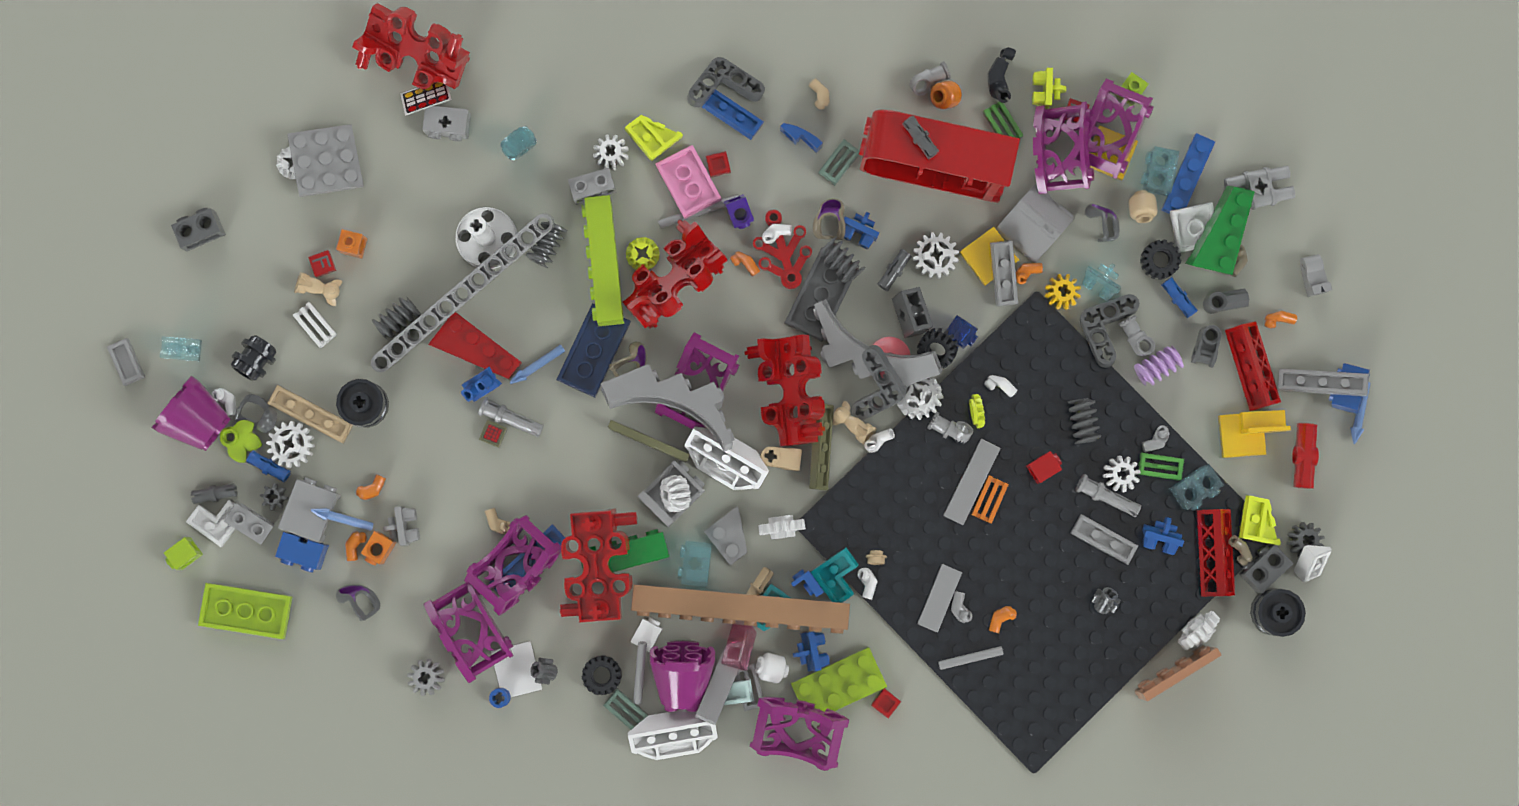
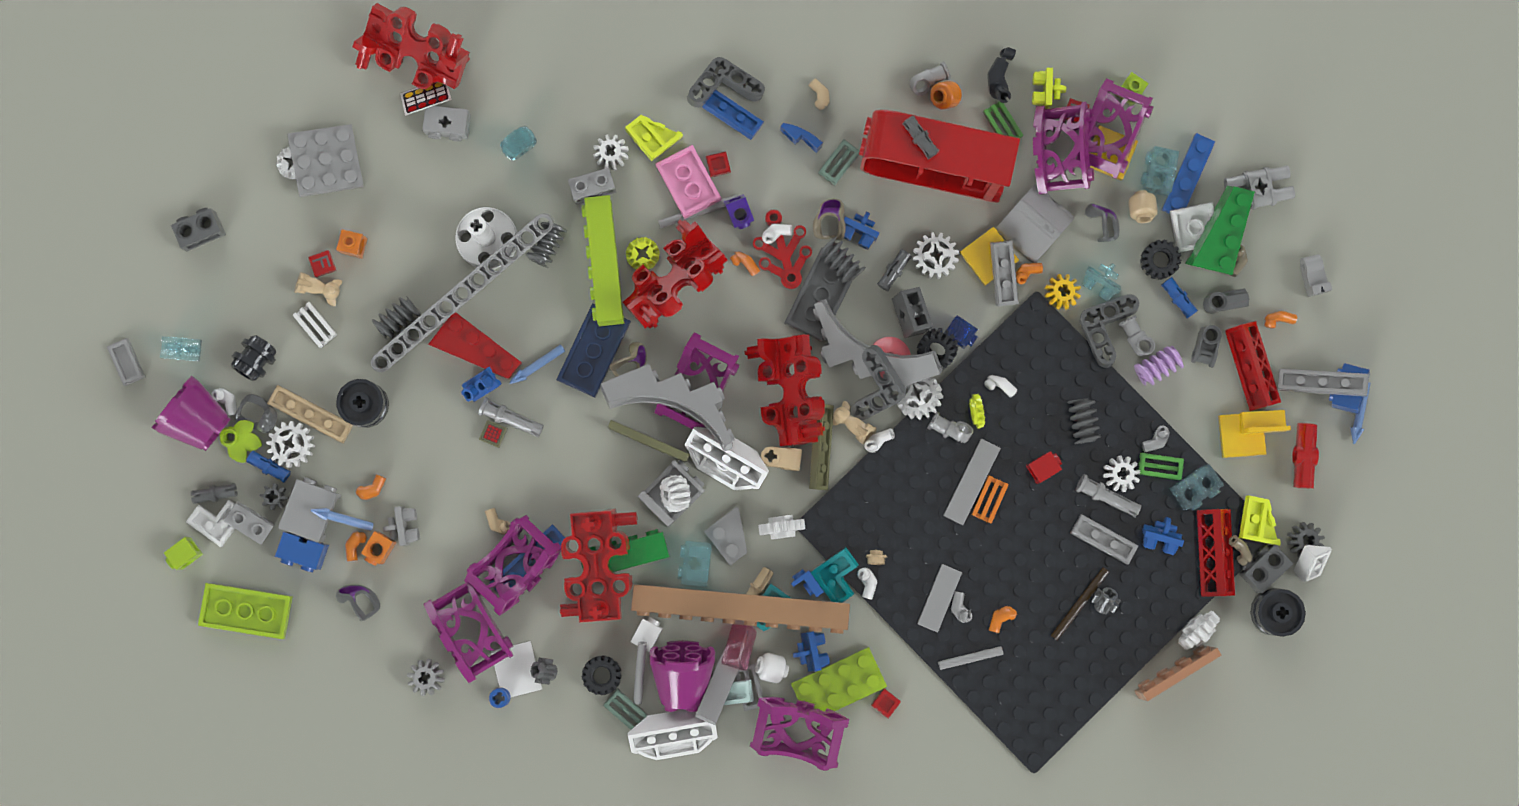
none -> dark brown bar [1050,567,1110,641]

